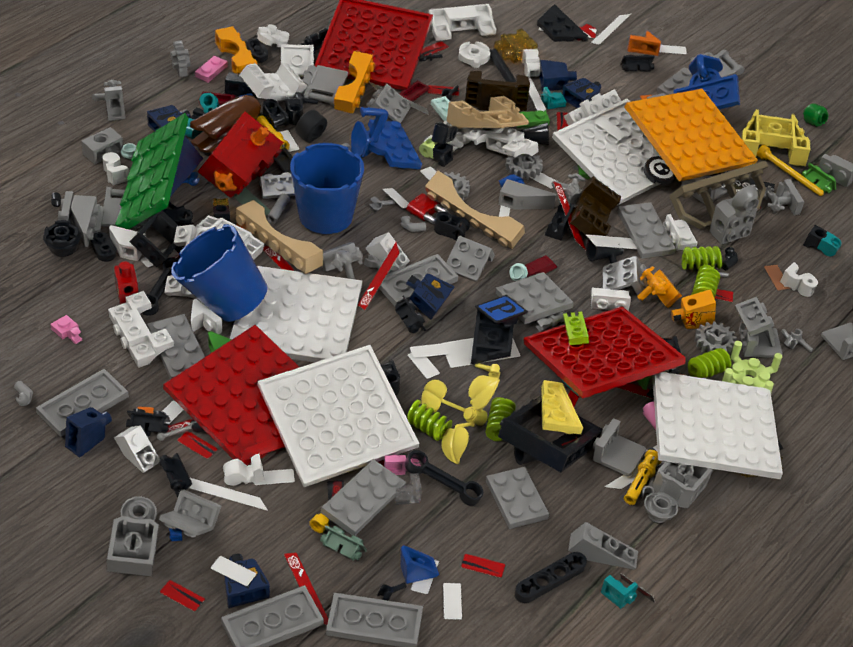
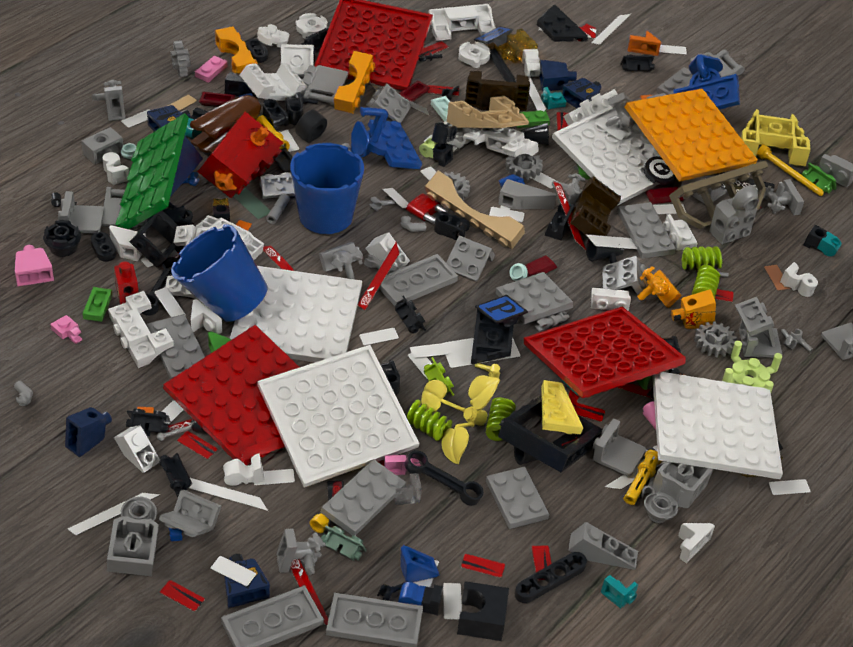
light grey plate [36,369,129,437] -> none
light grey slope [71,195,100,247] -> none
teal animal [200,93,220,113] -> none
tan arch [236,200,323,274] -> none
dark blue torso [406,274,454,320] -> none
lime hinge [563,311,589,345] -> none
sticker [620,573,655,603] -> none
lime piece [688,348,731,379] -> none
black arm [722,247,738,271] -> none
green head [803,103,829,127] -> none
none -> bright pink torso [15,245,54,287]
none -> white sticker [68,493,160,535]
none -> bright green plate [83,287,113,322]
none -> white sticker [122,110,149,128]
none -> white sticker [154,287,186,317]
none -> tan sticker [168,95,197,111]
none -> light grey piece [276,529,326,575]
none -> white plate [296,13,328,38]
none -> white sticker [359,328,399,345]
none -> leg [398,582,443,616]
none -> lime hinge [423,357,454,396]
none -> black piece [457,581,509,641]
none -> black piece [473,26,513,47]
none -> white sticker [489,207,524,222]
none -> red sticker [532,545,552,580]
none -> red sticker [571,401,605,422]
none -> light grey piece [605,92,635,129]
none -> dark red tile [646,187,684,204]
none -> white sticker [653,204,686,214]
none -> white slope [678,523,715,563]
none -> white sticker [769,479,810,495]

